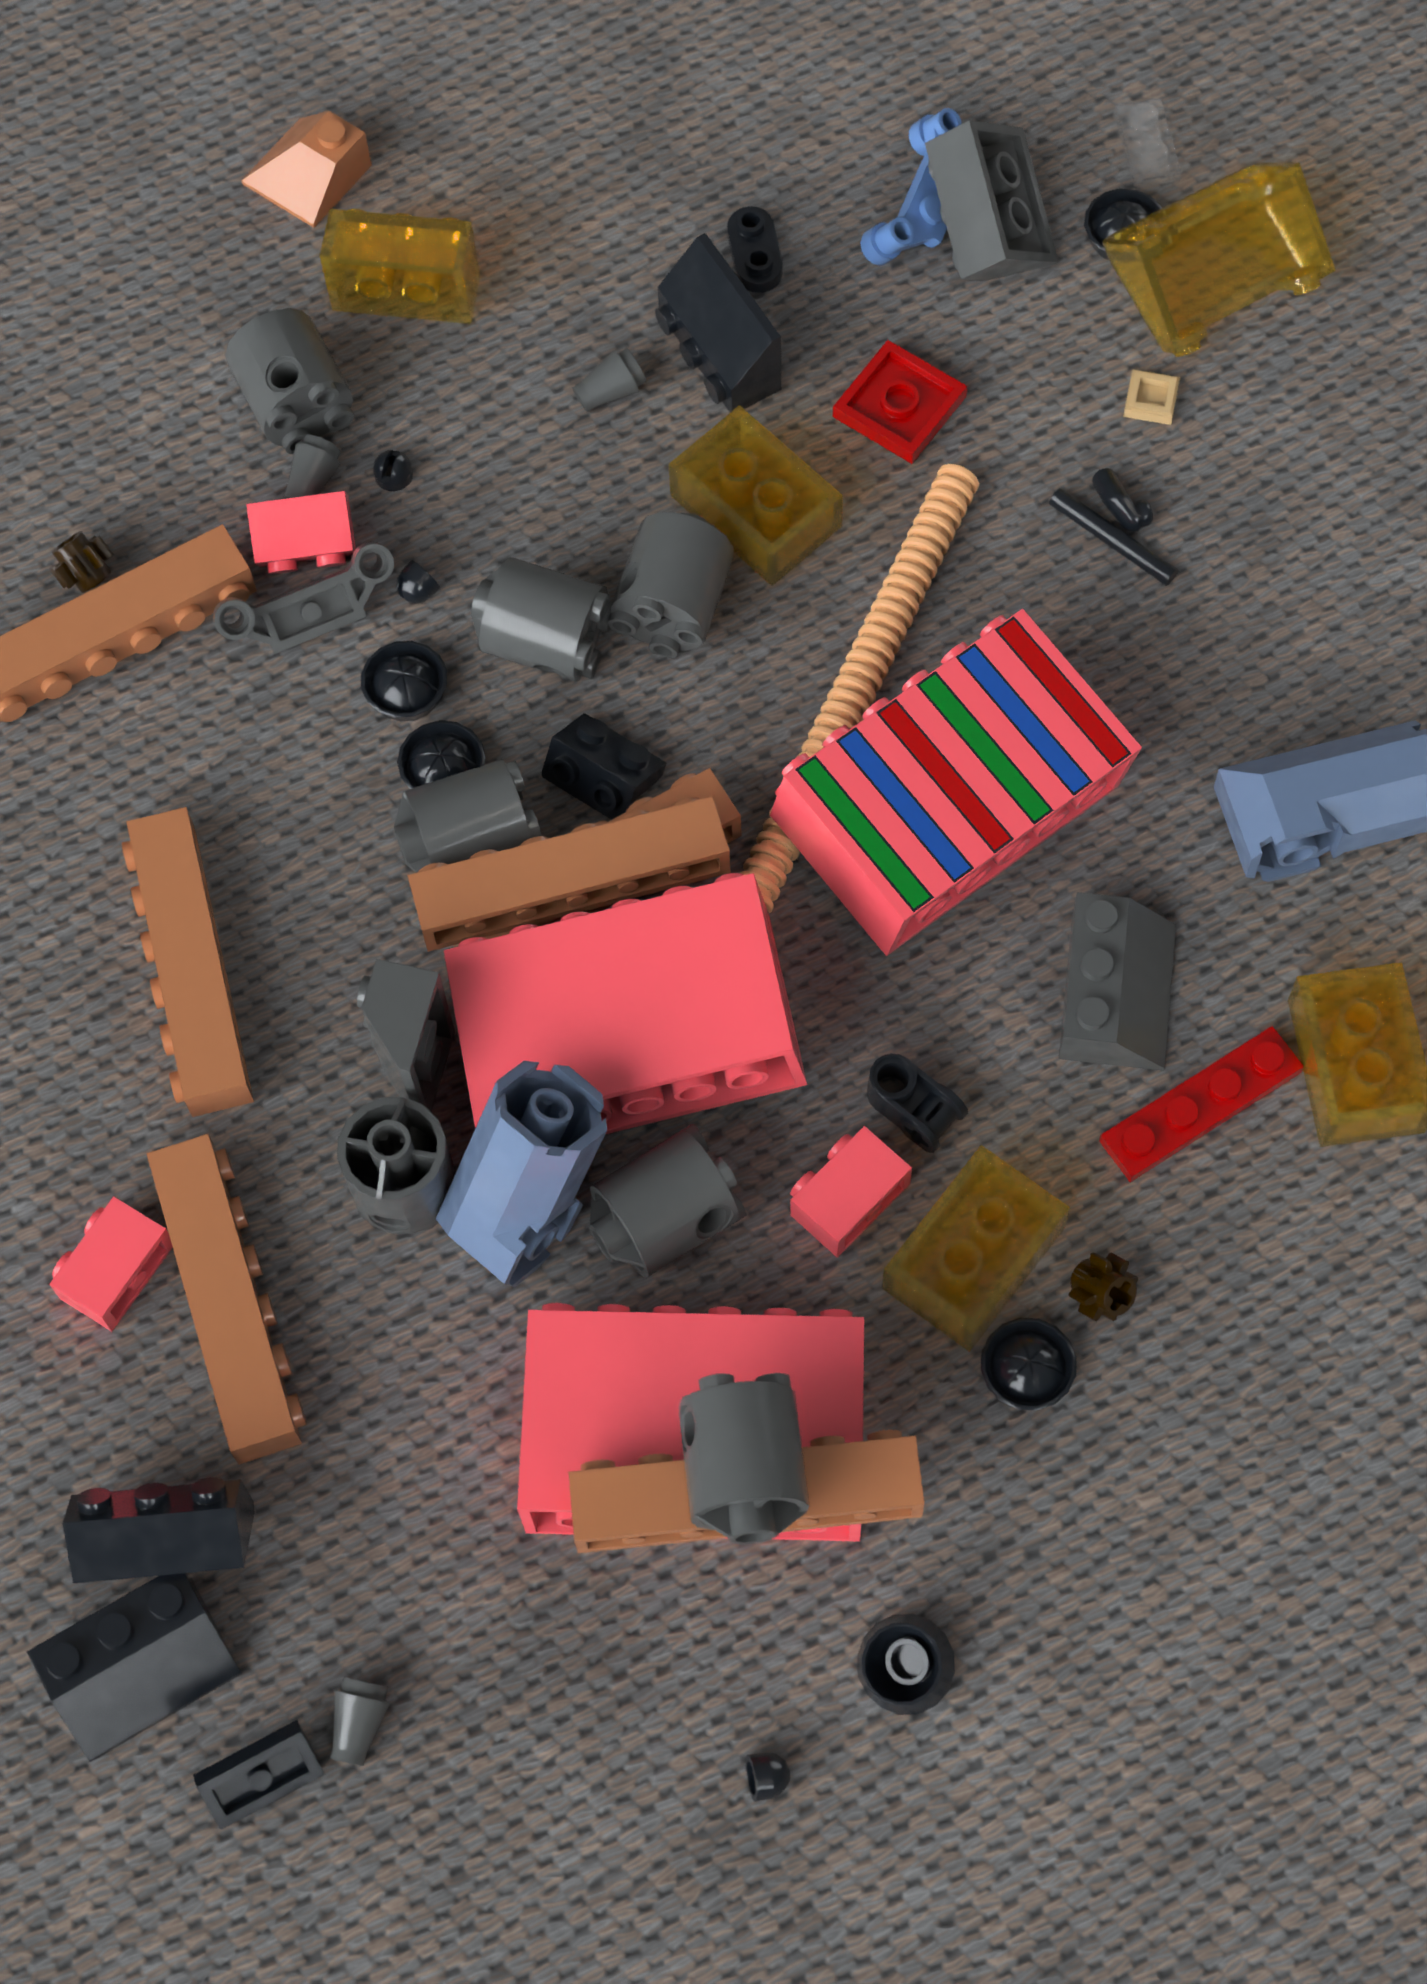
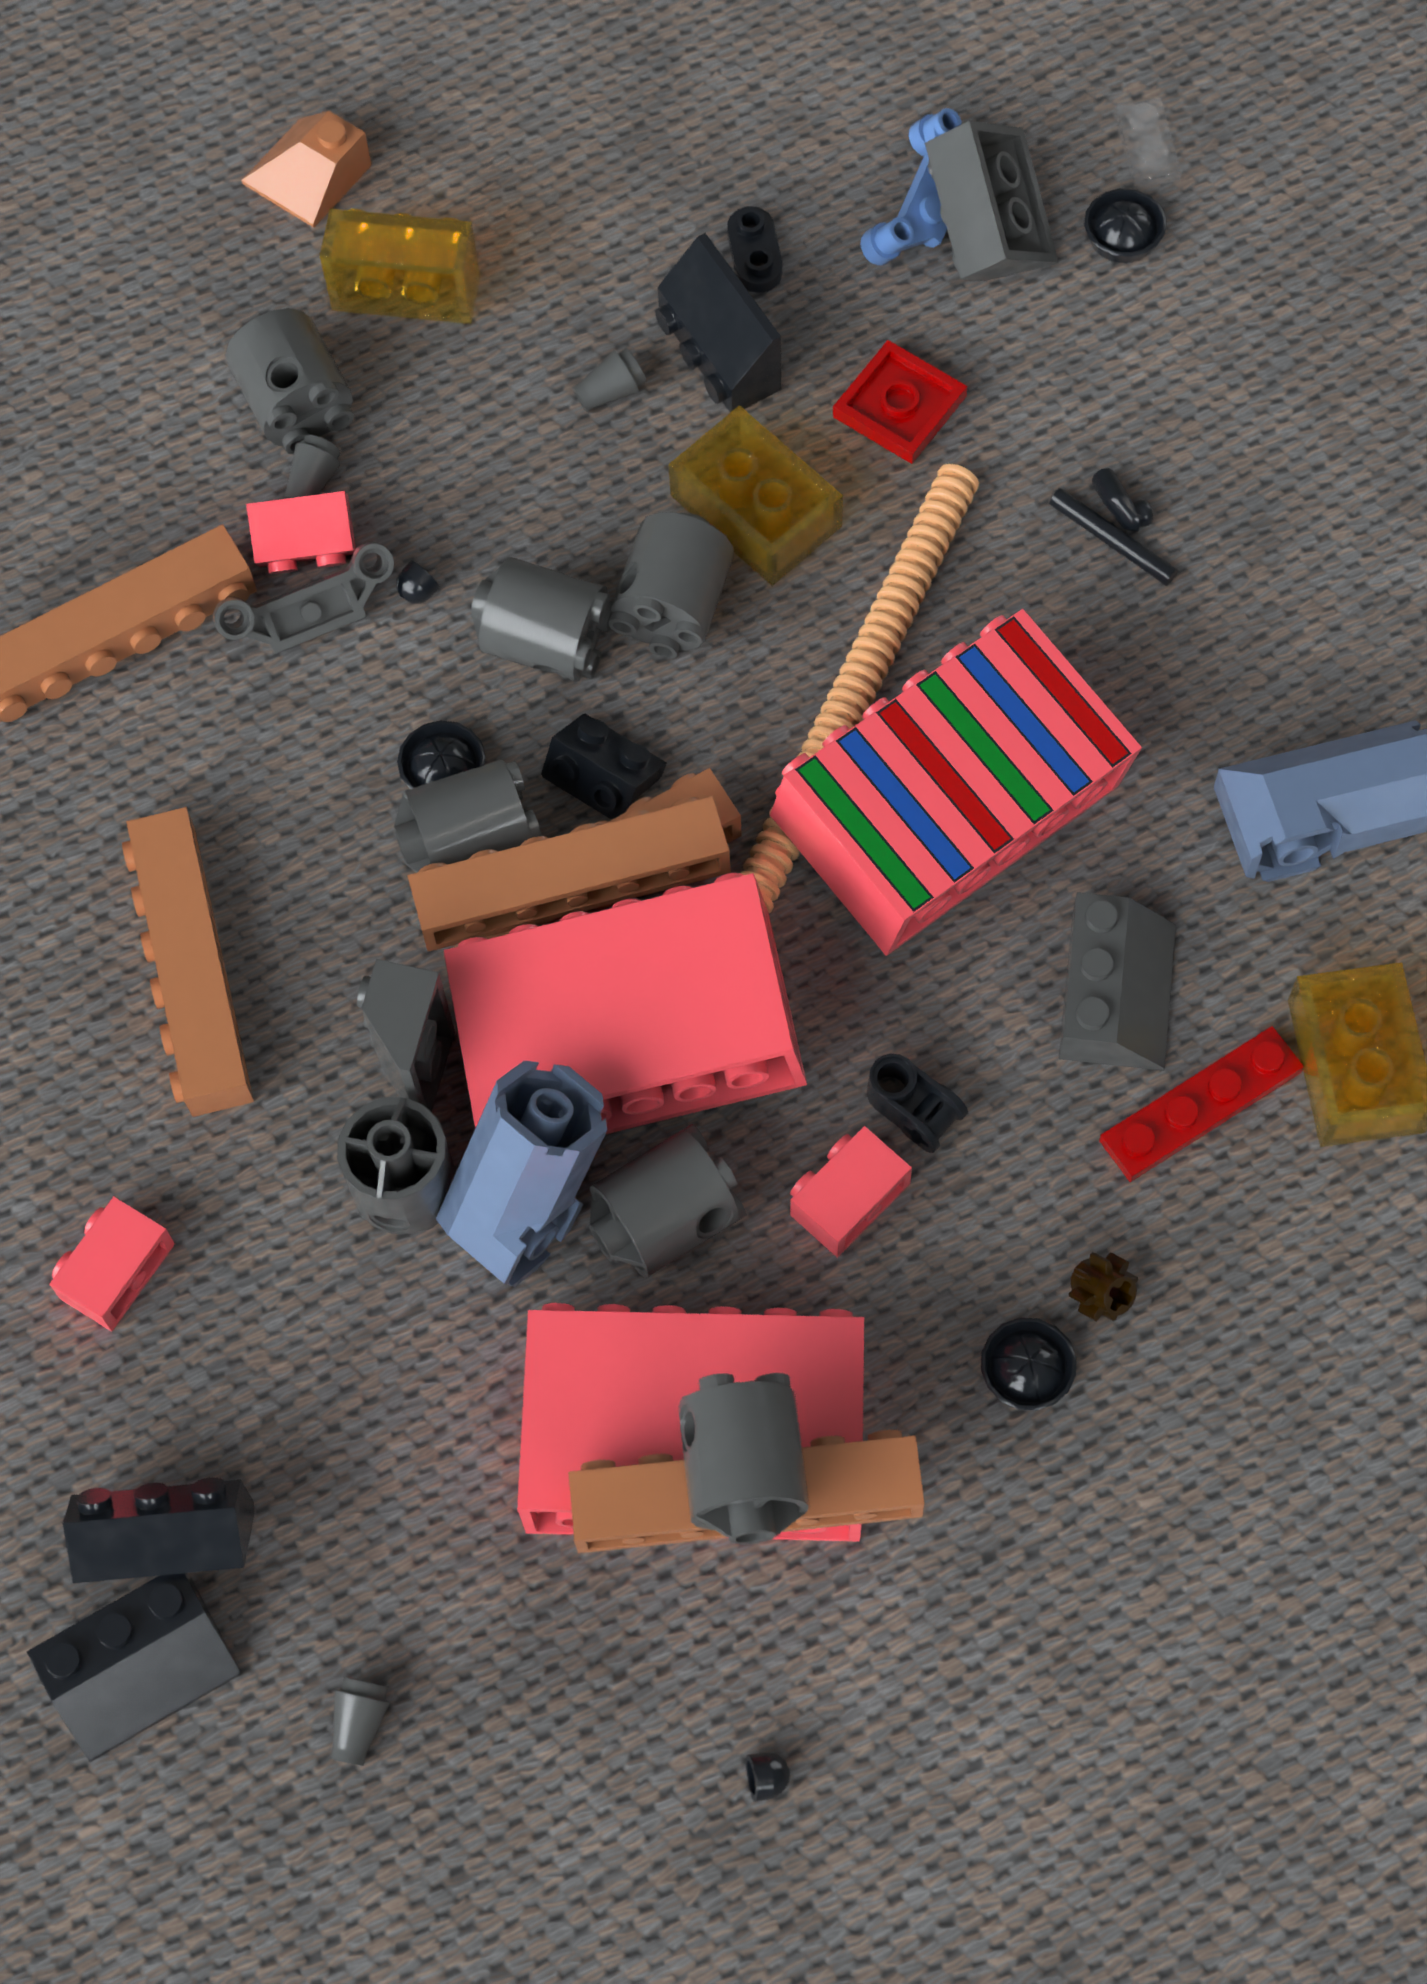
dark brown gear [50,531,114,593] -> none
nougat brick [146,1134,307,1464] -> none
black plate [193,1720,325,1830] -> none
black hat [361,641,447,721] -> none
black hinge [373,450,413,491] -> none
black hat [857,1614,955,1715] -> none
clear yellow brick [882,1145,1070,1352] -> none
clear yellow windscreen [1102,162,1336,357] -> none
tan tile [1123,369,1180,425] -> none

